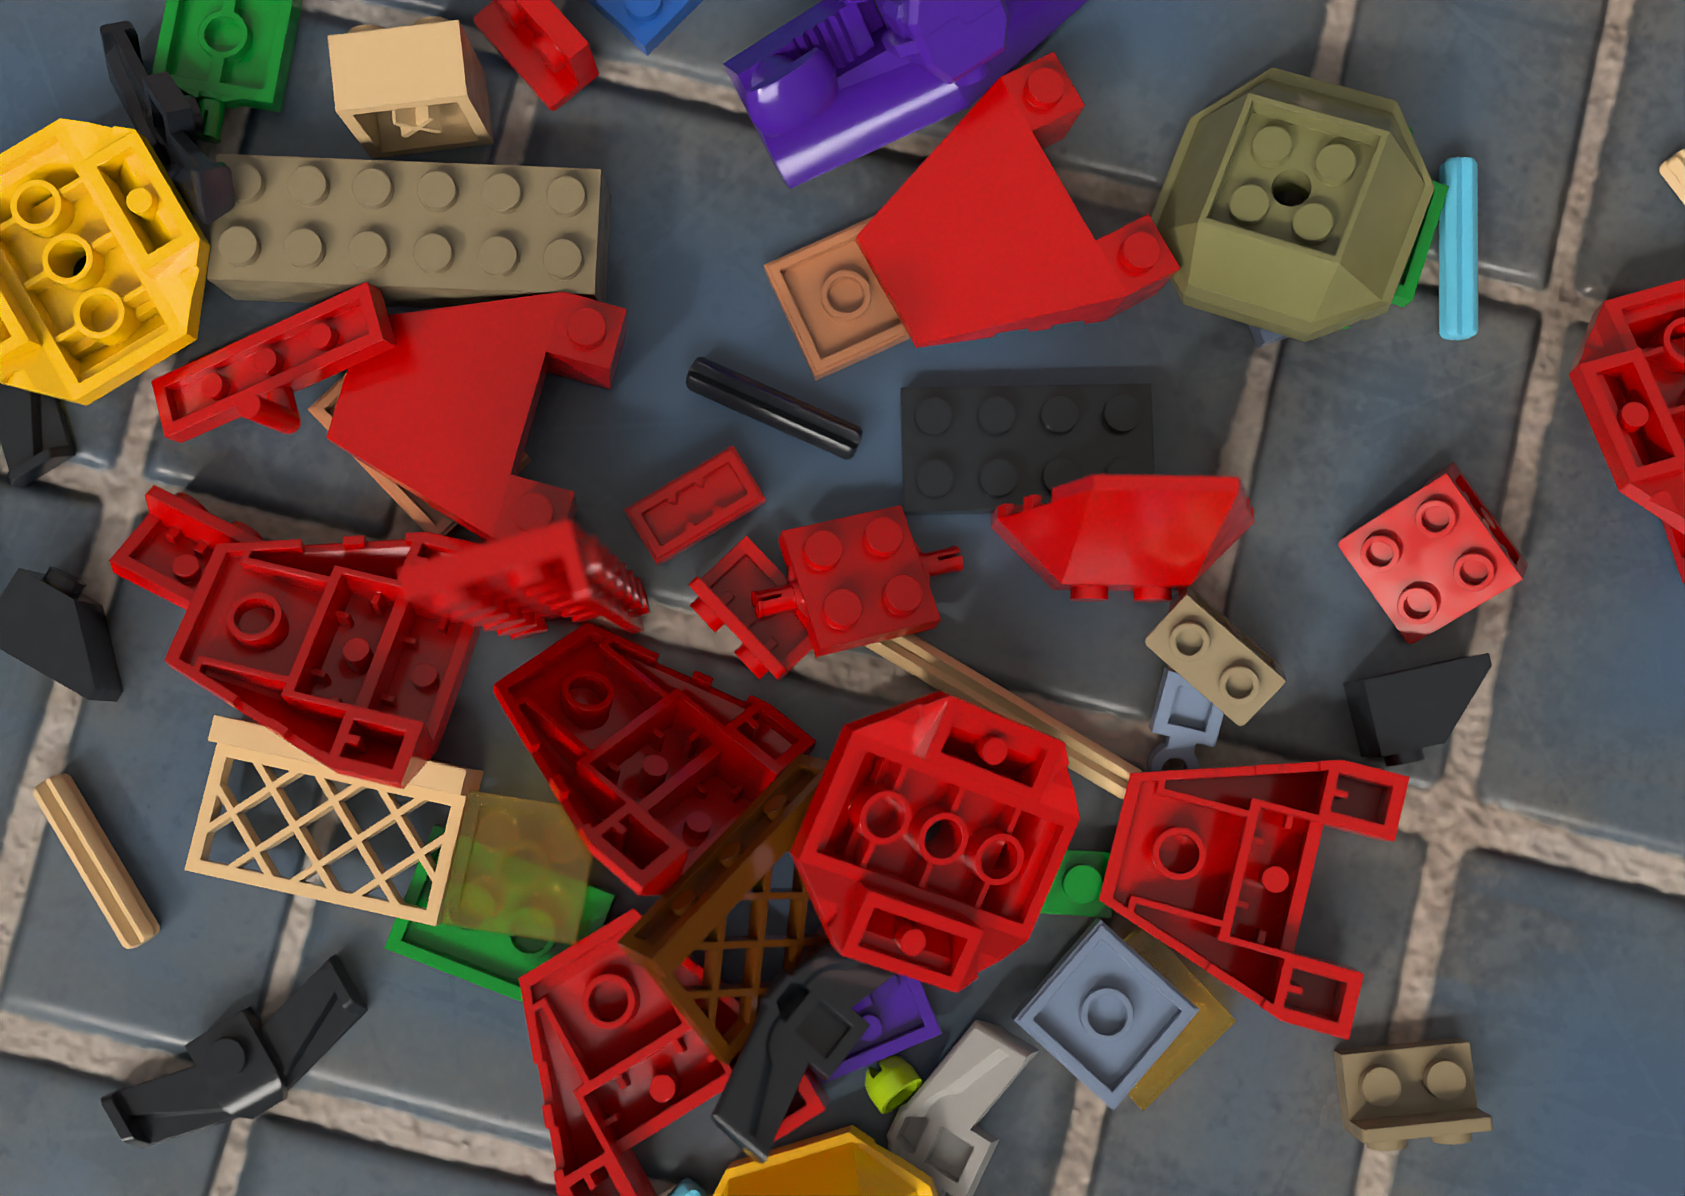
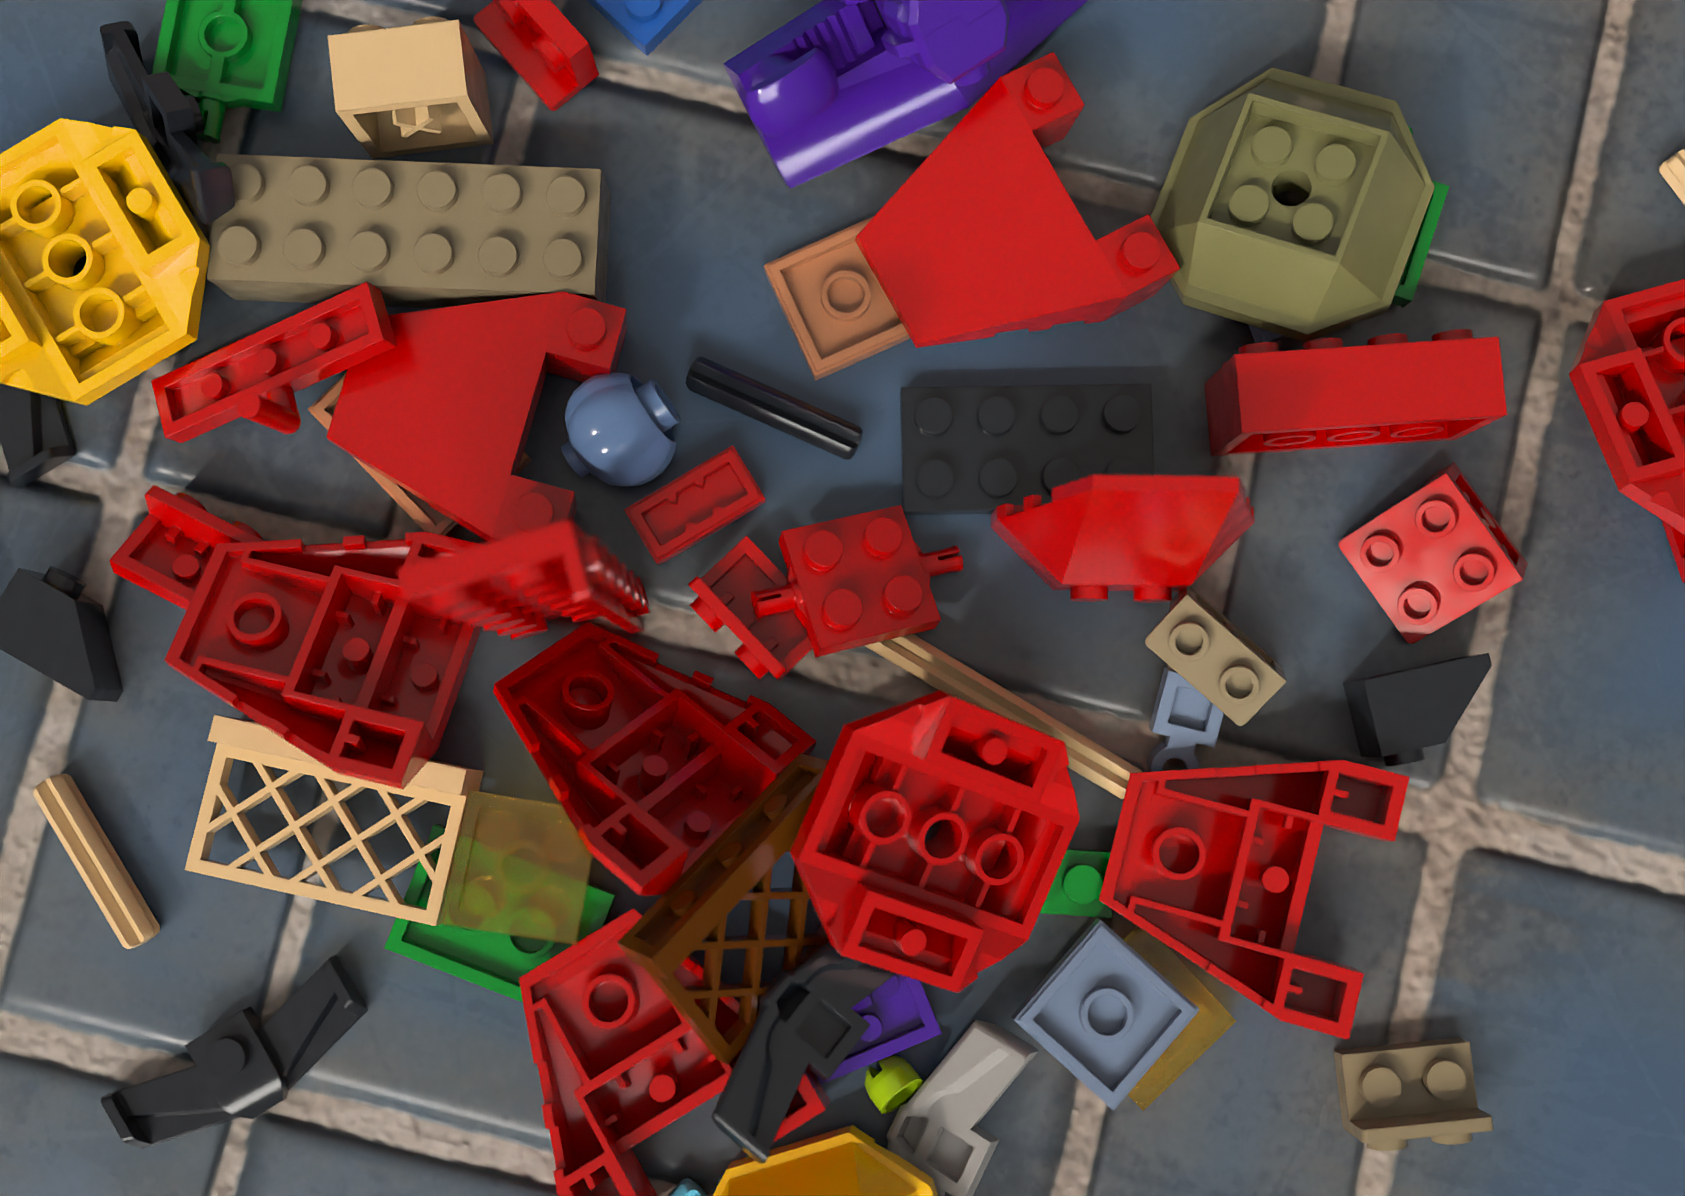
medium azure axle [1439,157,1478,340] -> none
none -> medium blue plant [561,372,680,487]
none -> red brick [1204,329,1507,456]

